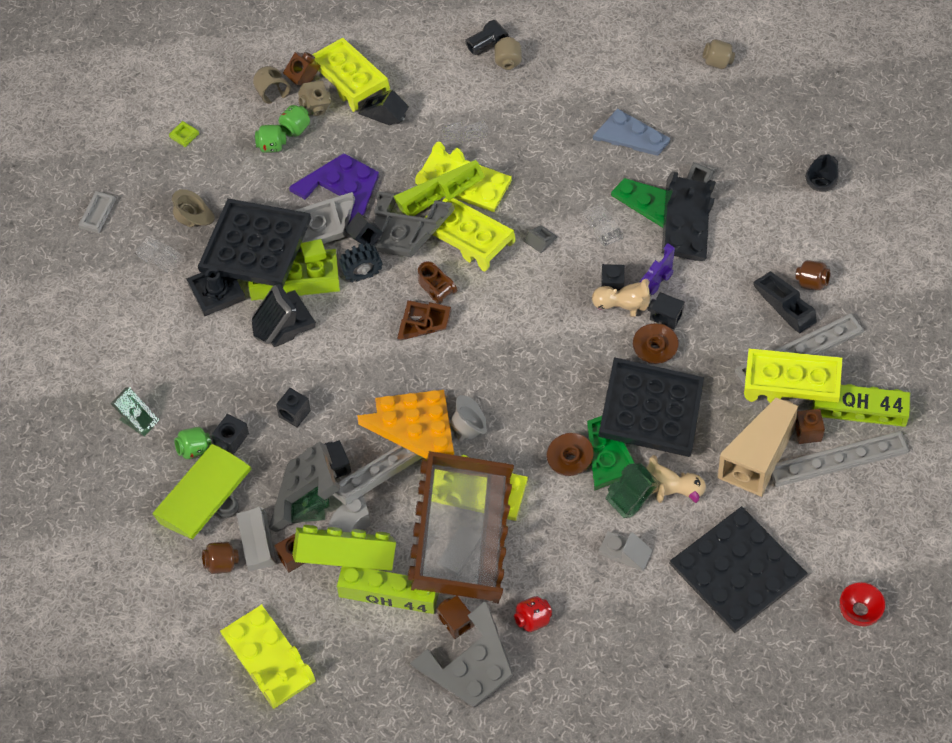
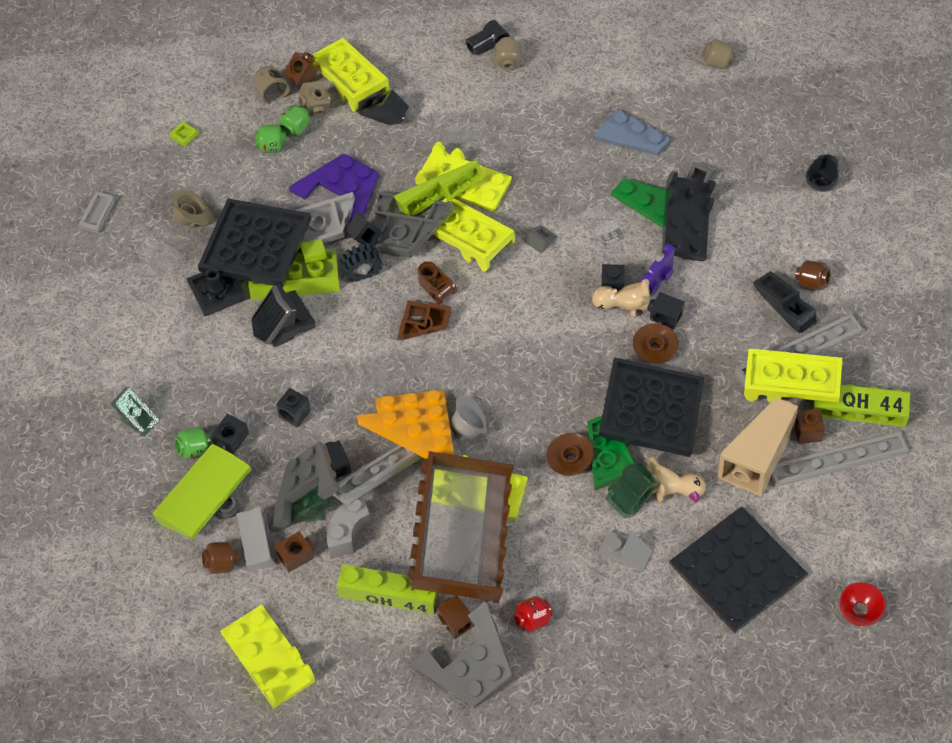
lime brick [292,525,396,571] -> none

